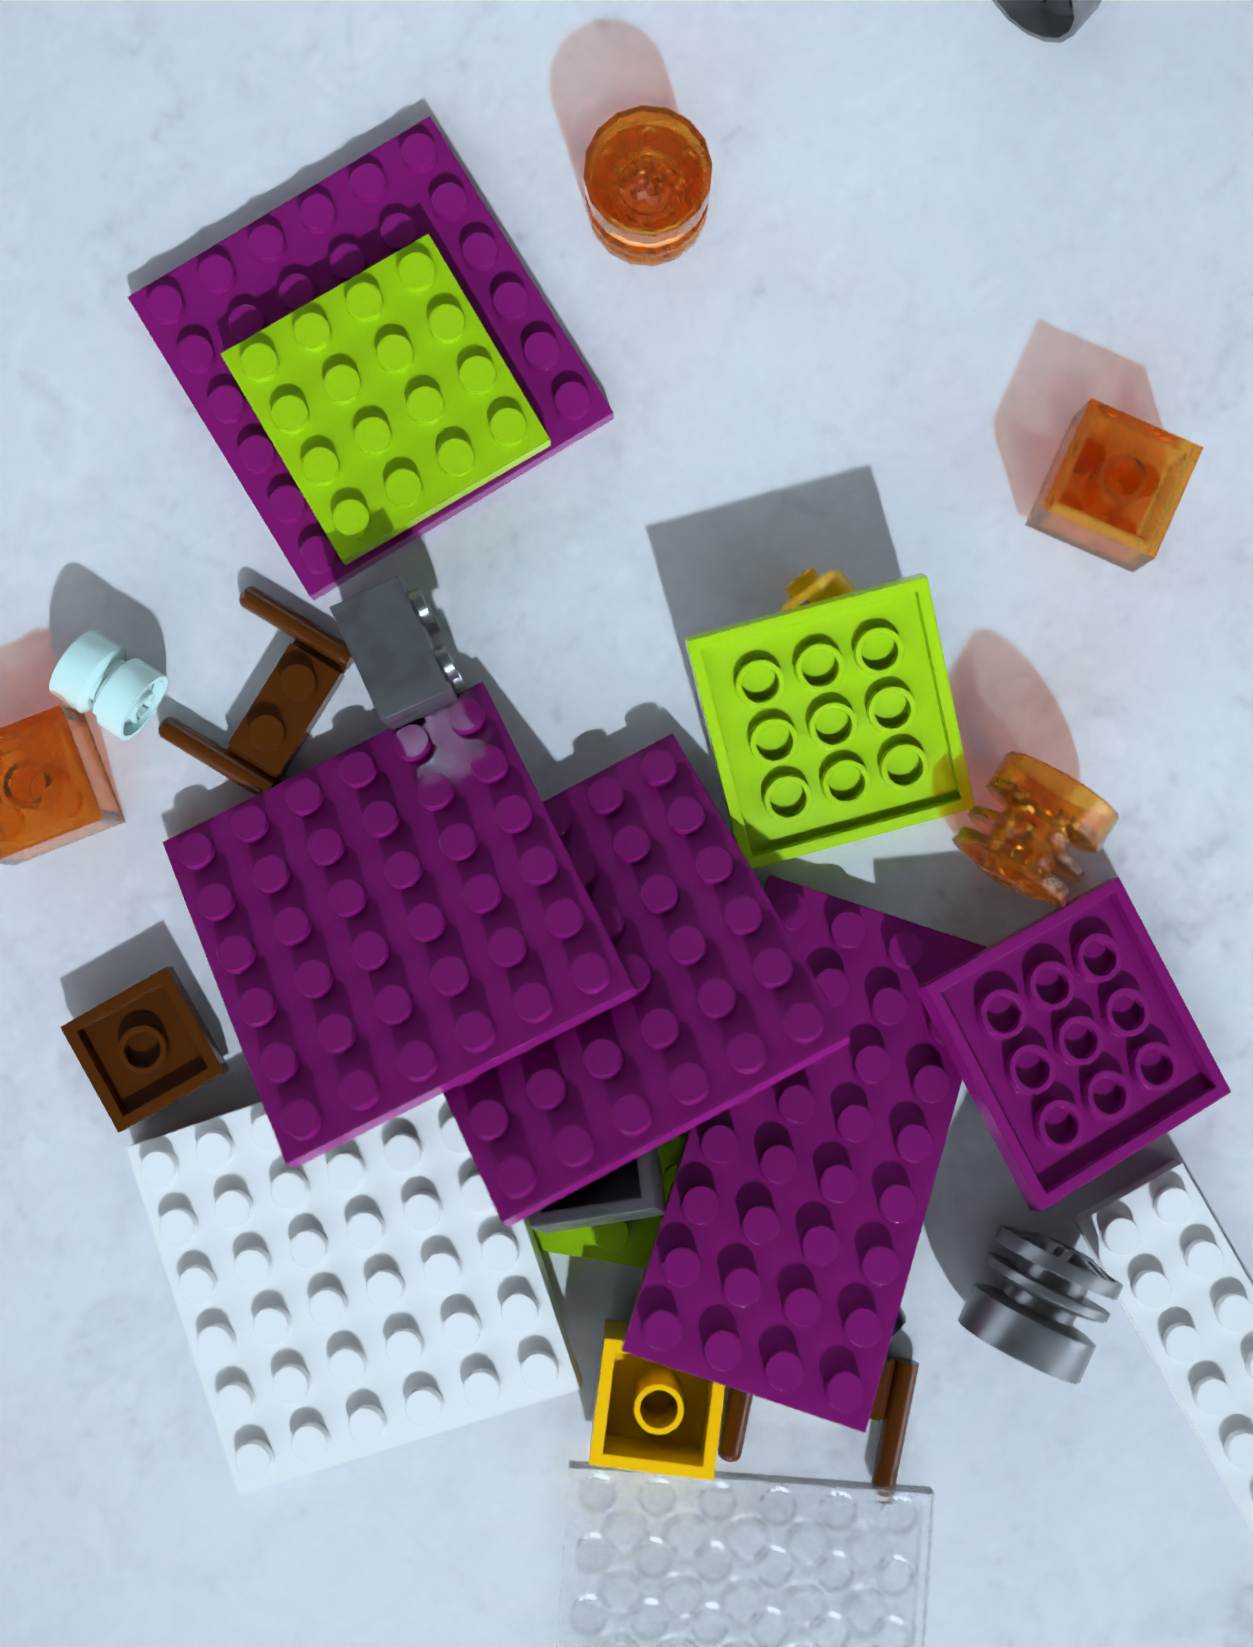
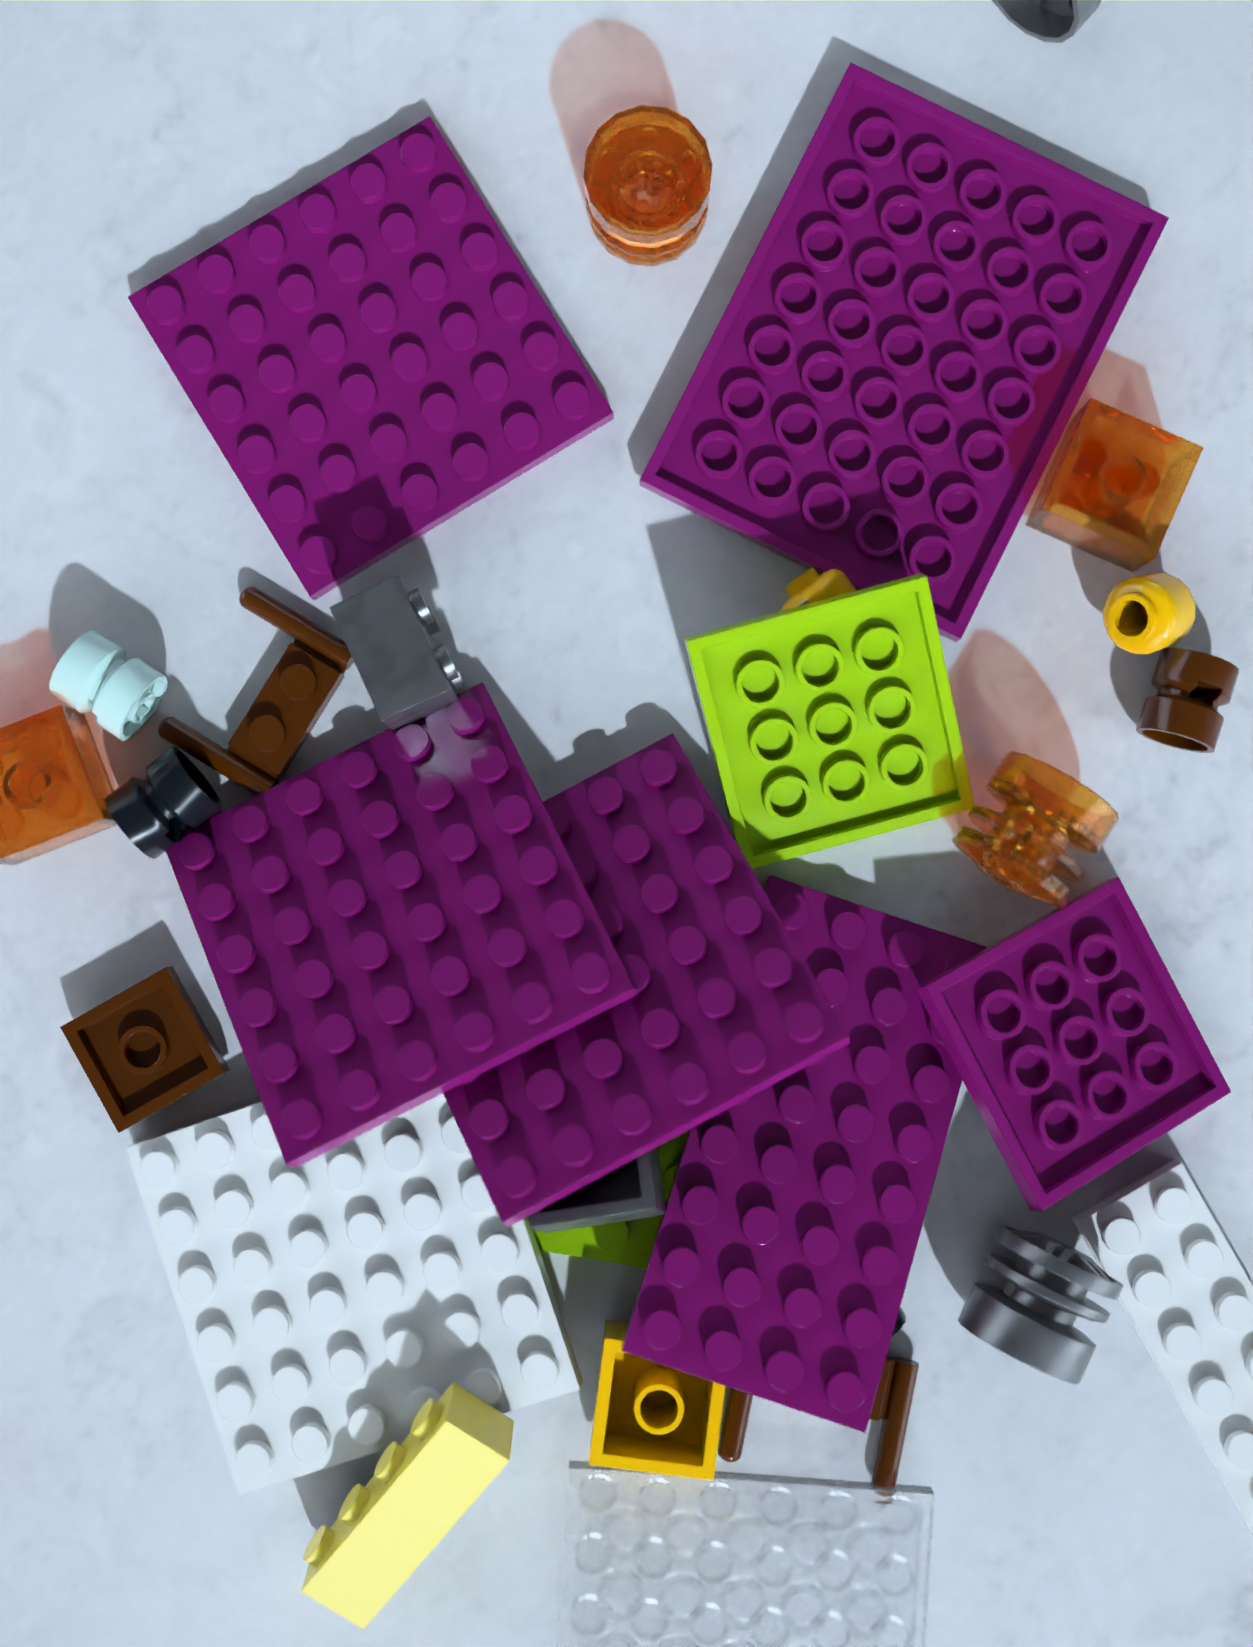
lime plate [220,233,551,565] -> none
none -> black wheel [104,746,223,859]
none -> light yellow brick [301,1382,514,1629]
none -> magenta plate [639,62,1169,642]
none -> yellow head [1103,573,1195,654]
none -> reddish brown wheel [1136,648,1239,753]

